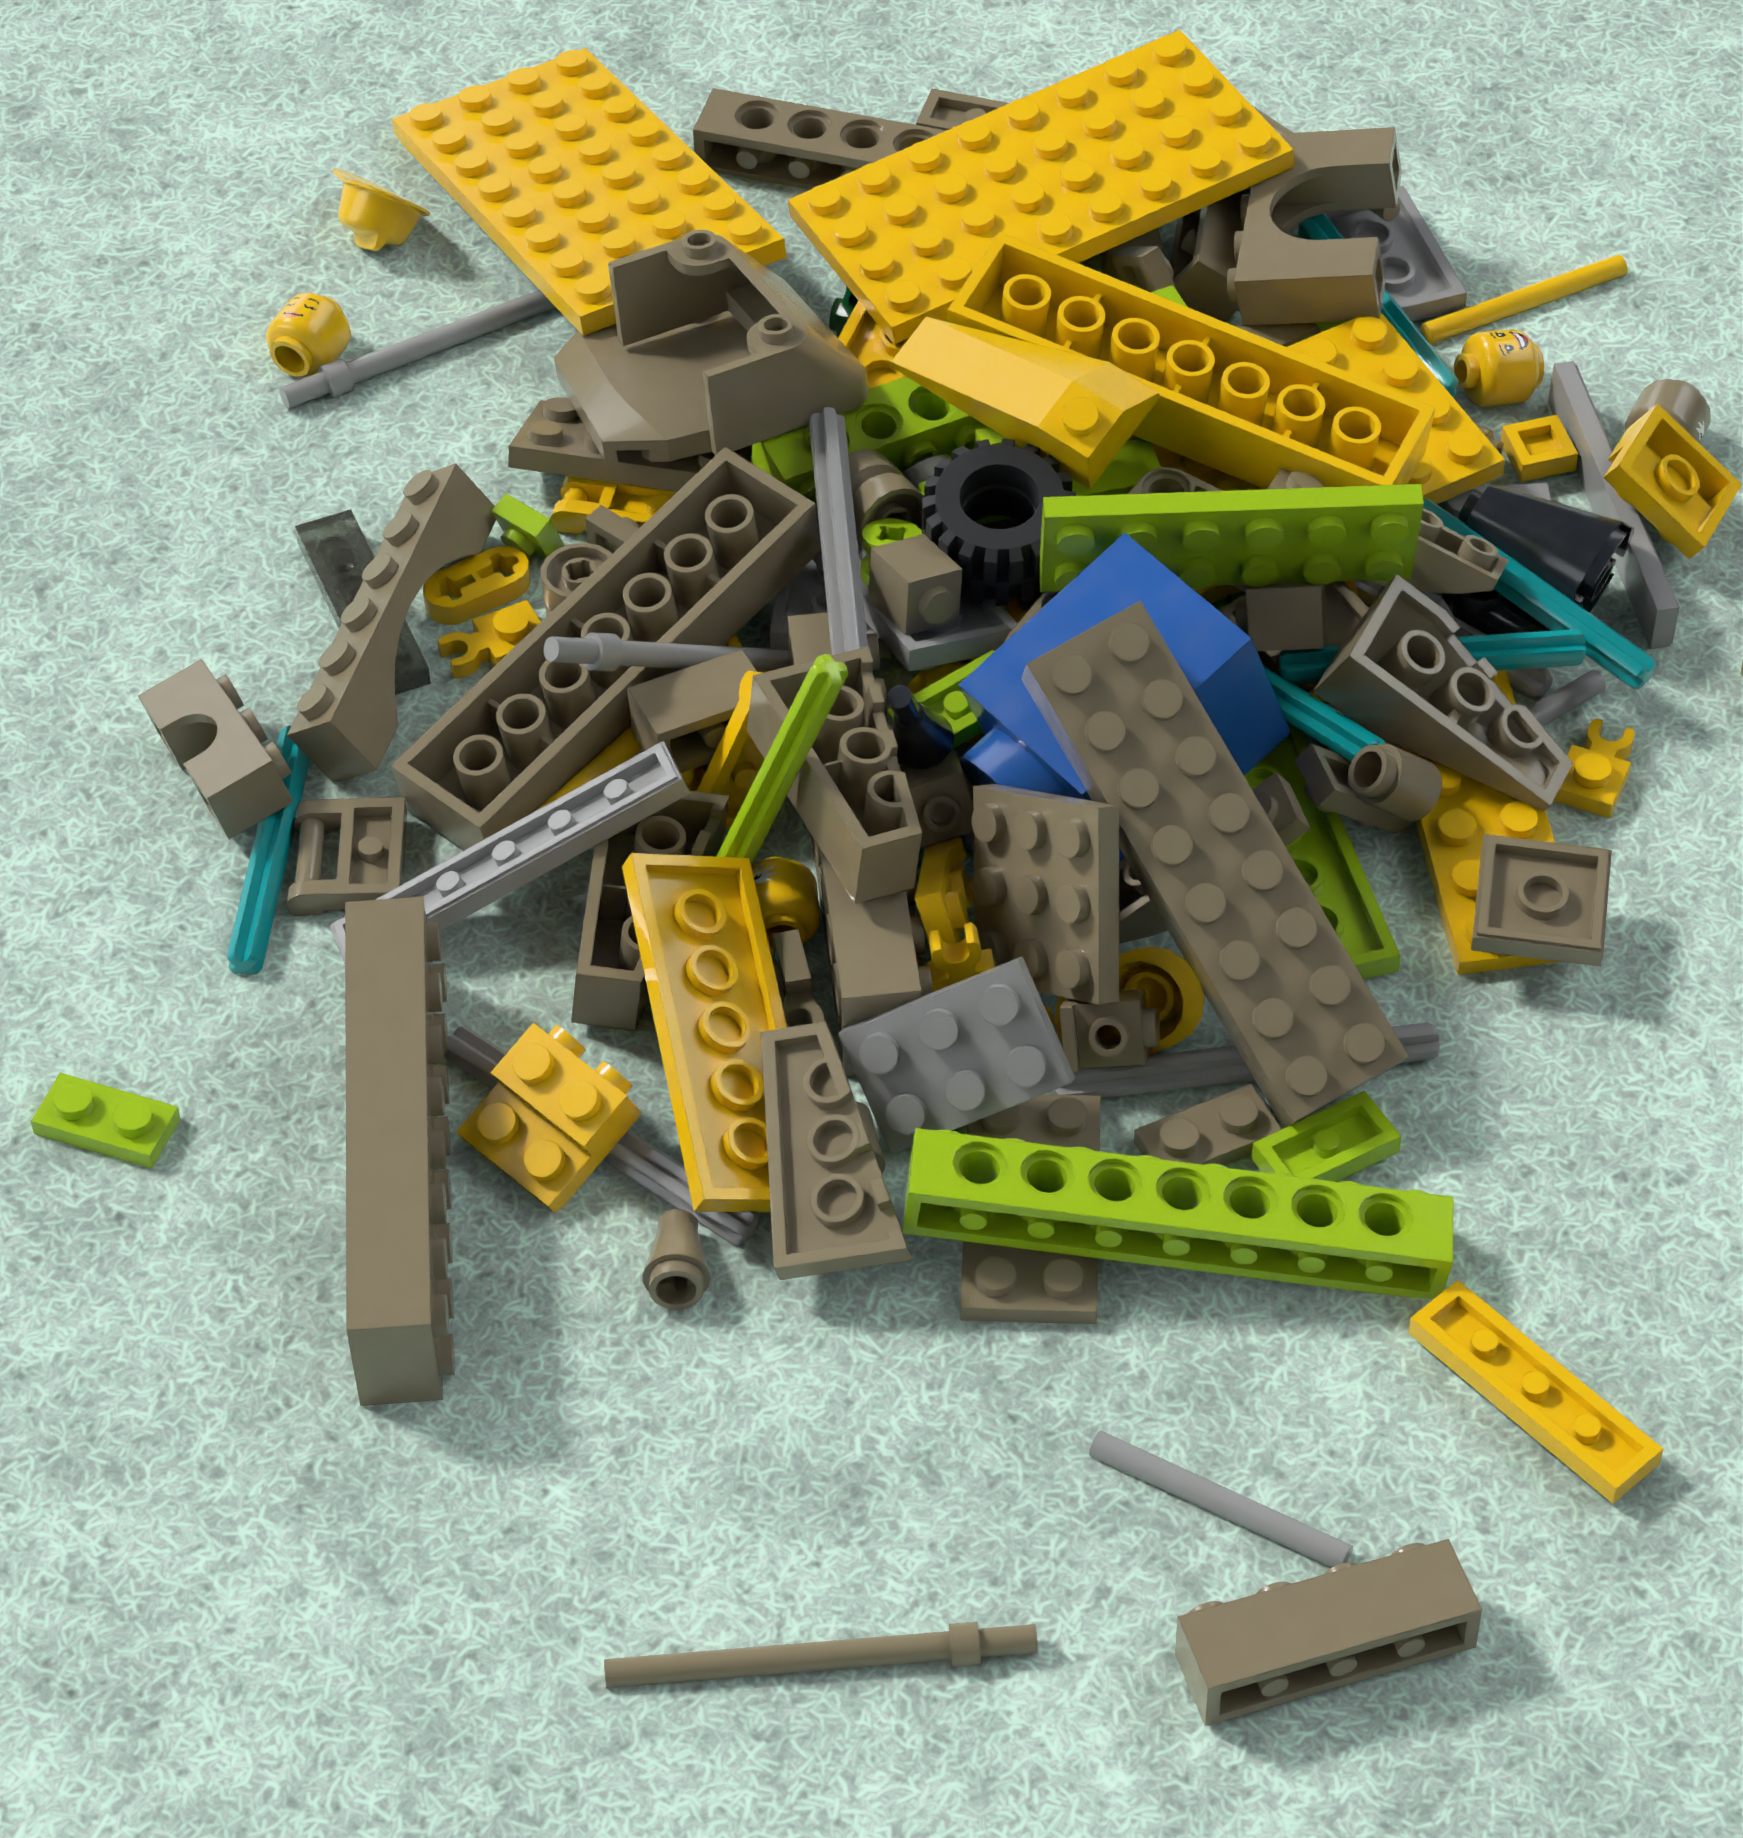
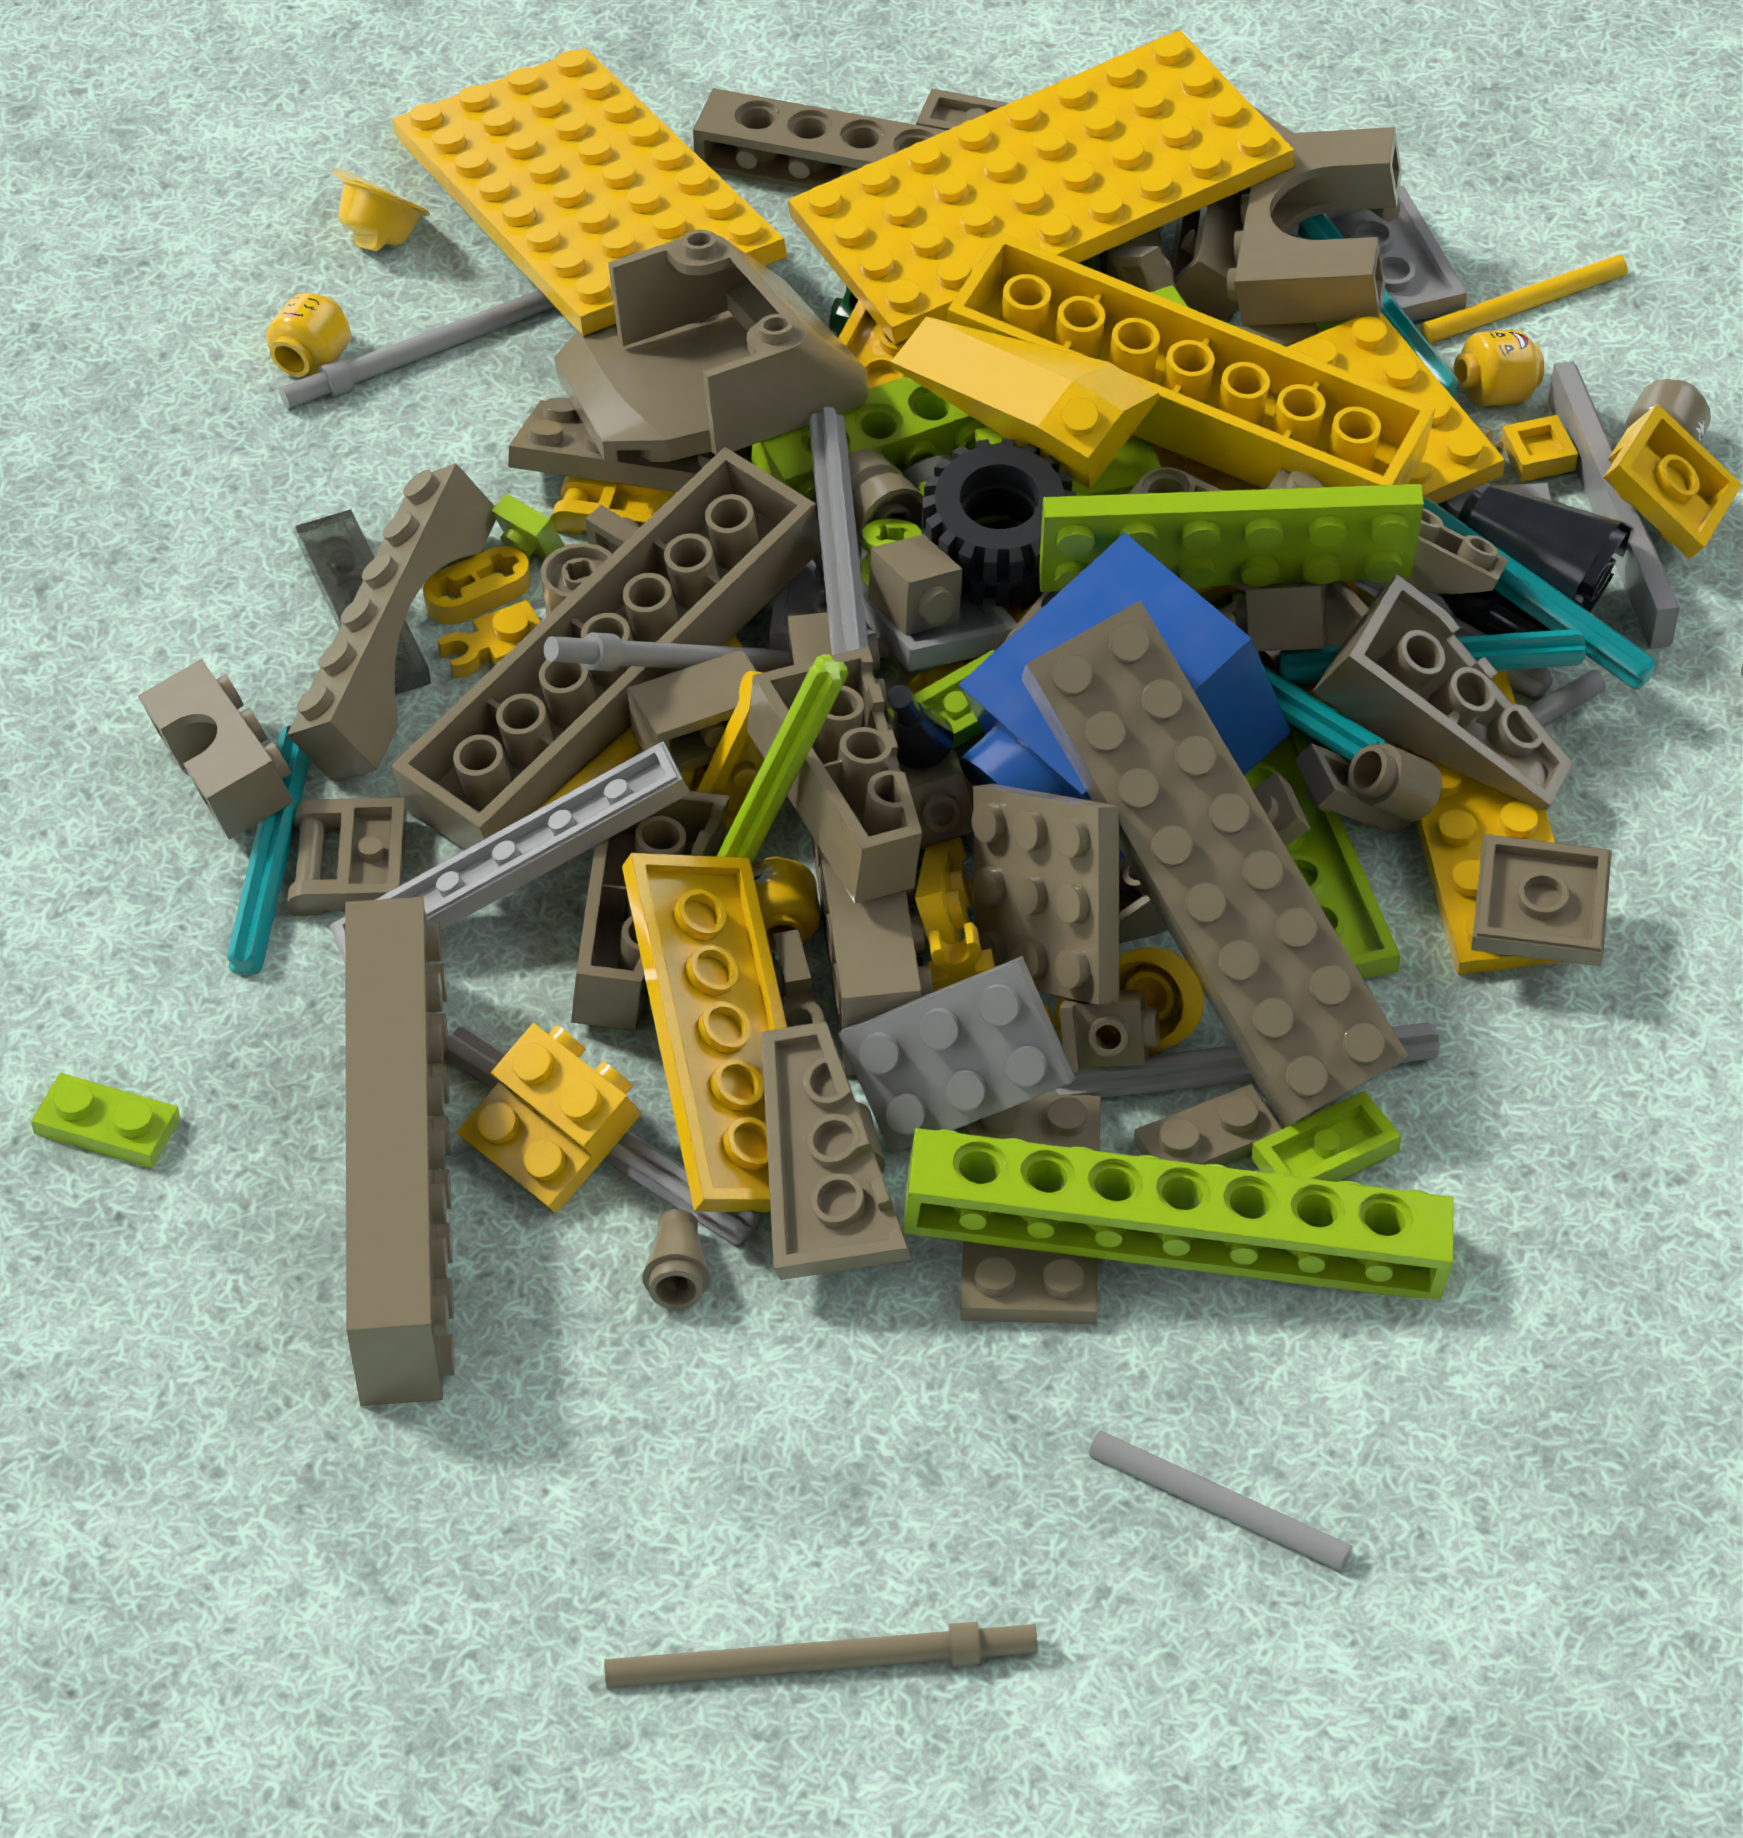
dark tan brick [1175,1539,1482,1726] -> none
yellow plate [1408,1280,1664,1504] -> none
yellow plate [1554,718,1634,818] -> none

